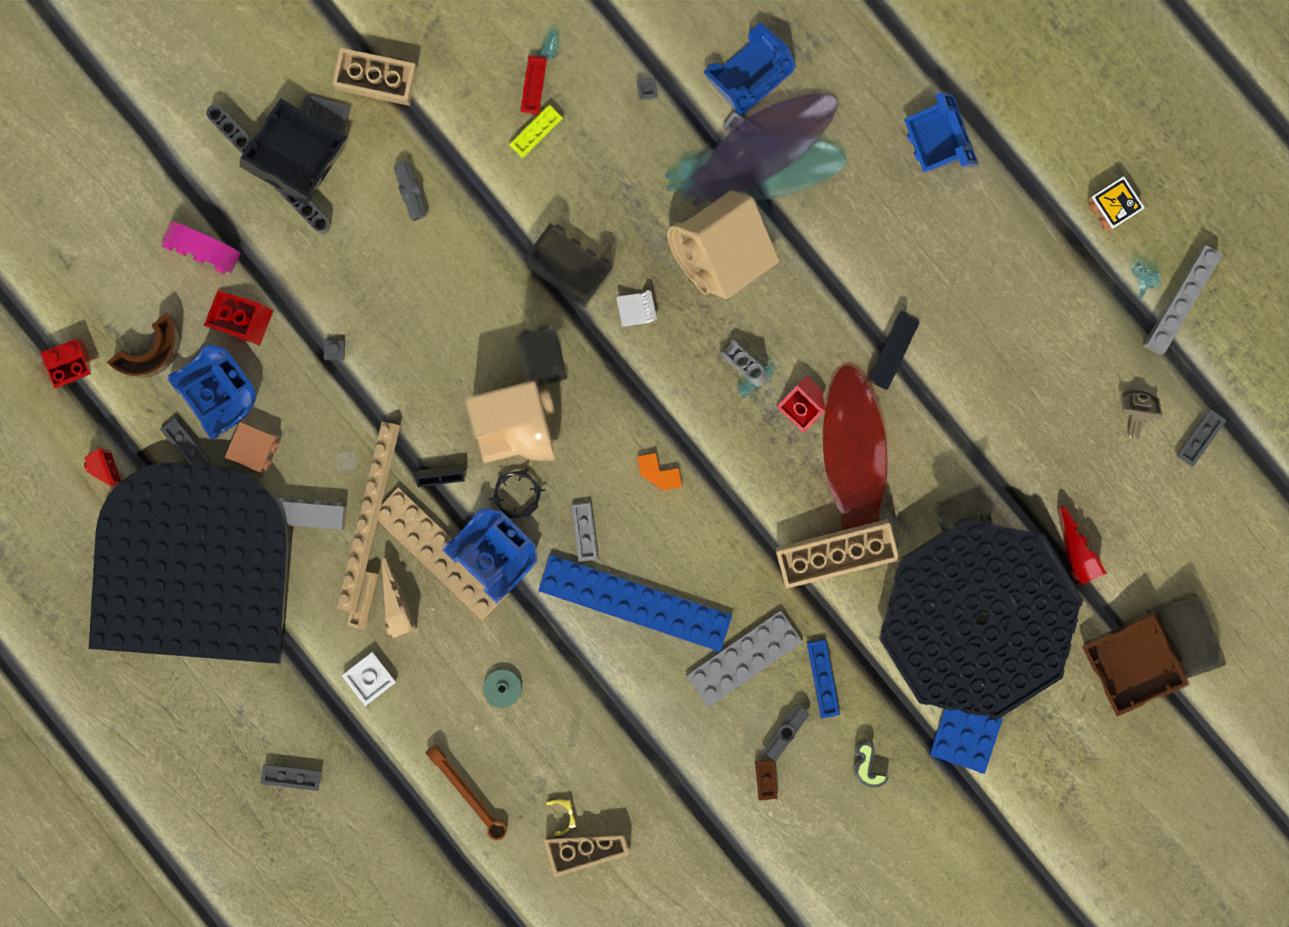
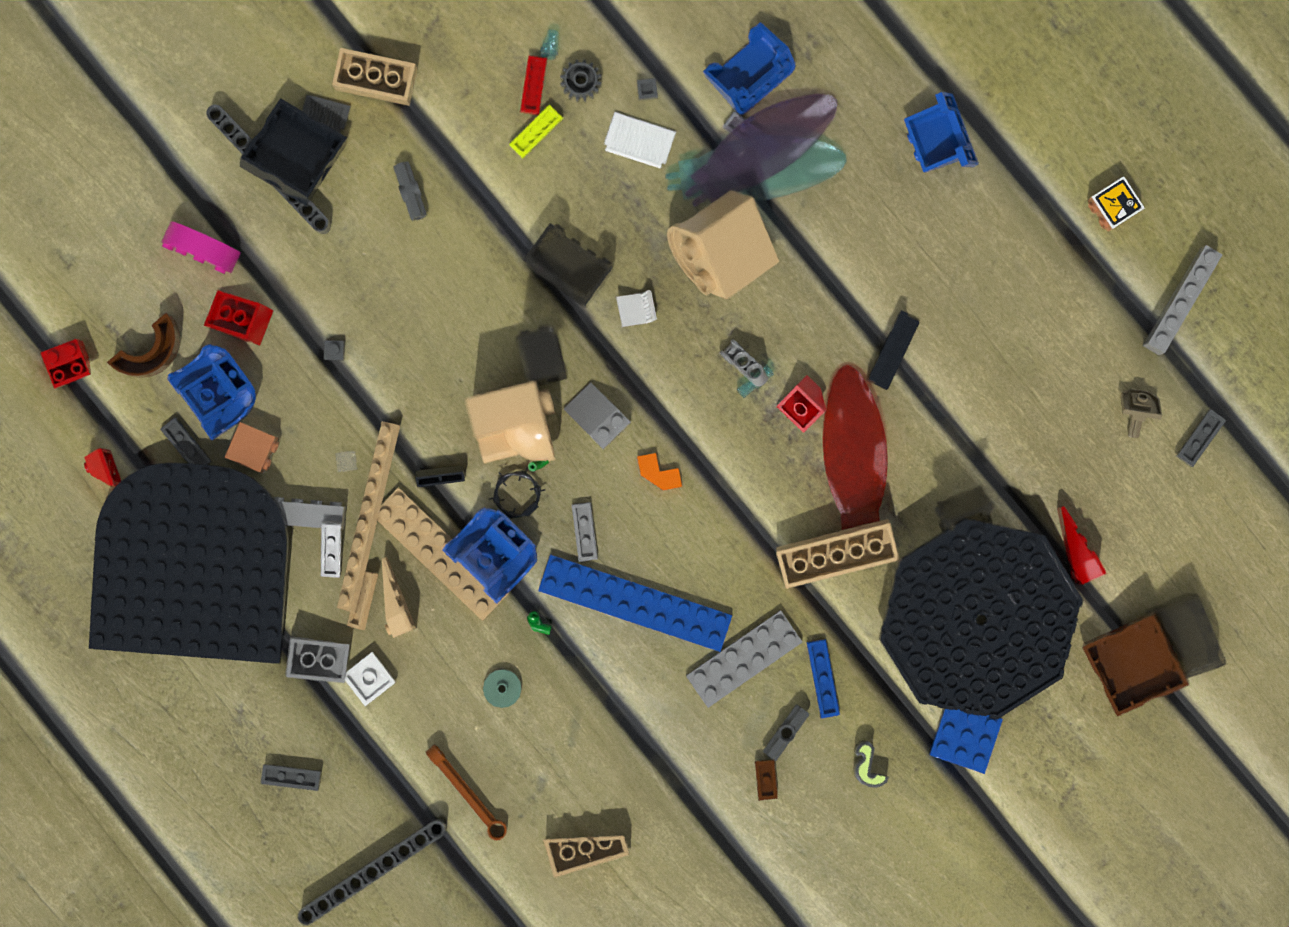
light yellow cap [546,799,577,836] -> none
clear light blue animal [1131,262,1161,298] -> none
none -> light grey slope [285,636,349,683]
none -> dark grey beam [298,819,447,925]
none -> tile [321,521,342,578]
none -> green arm [527,611,552,635]
none -> green arm [528,460,551,471]
none -> dark grey gear [560,59,602,102]
none -> light grey slope [564,383,631,450]
none -> white window [604,112,676,168]

